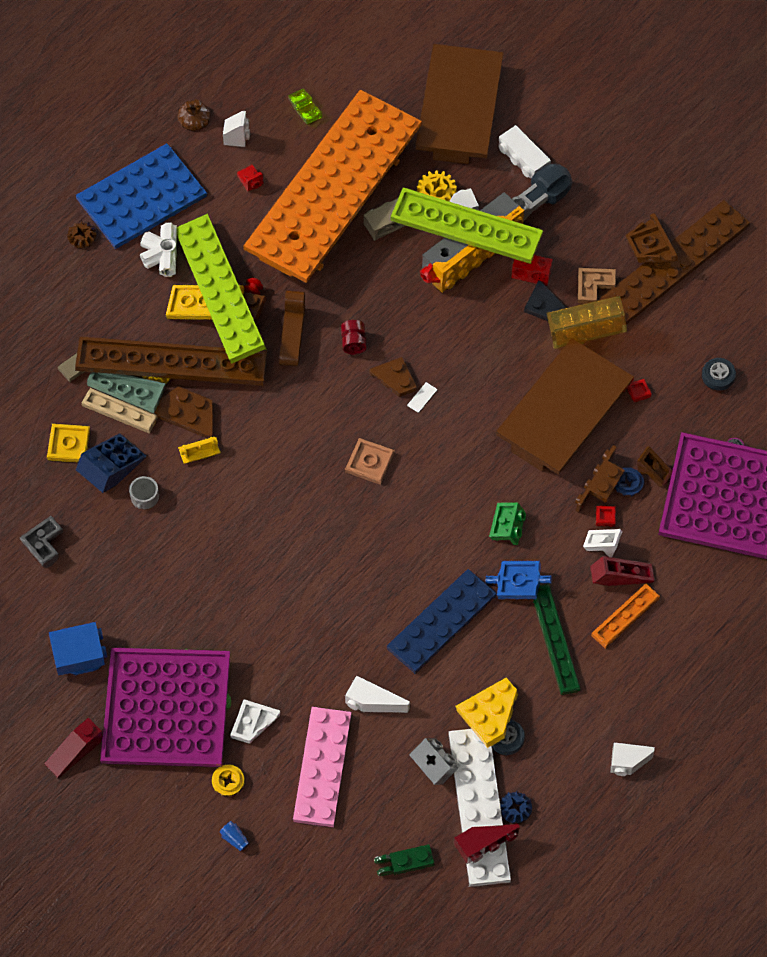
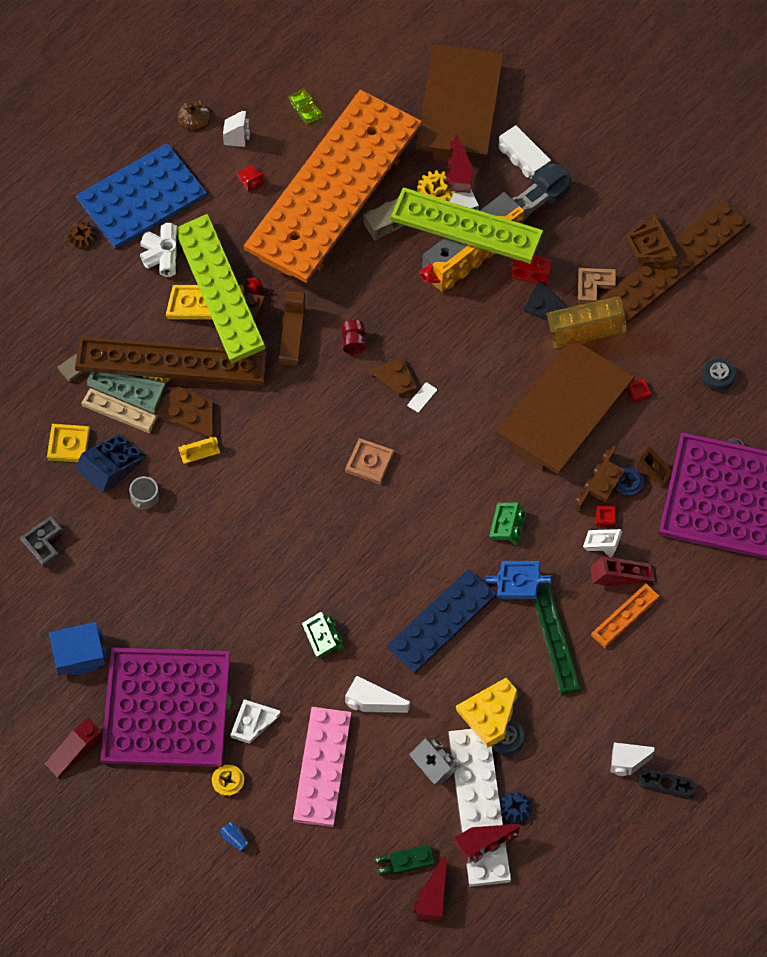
none -> bracket [302,612,344,658]
none -> dark red slope [413,857,447,923]
none -> dark red slope [446,135,473,193]
none -> black beam [638,769,697,799]

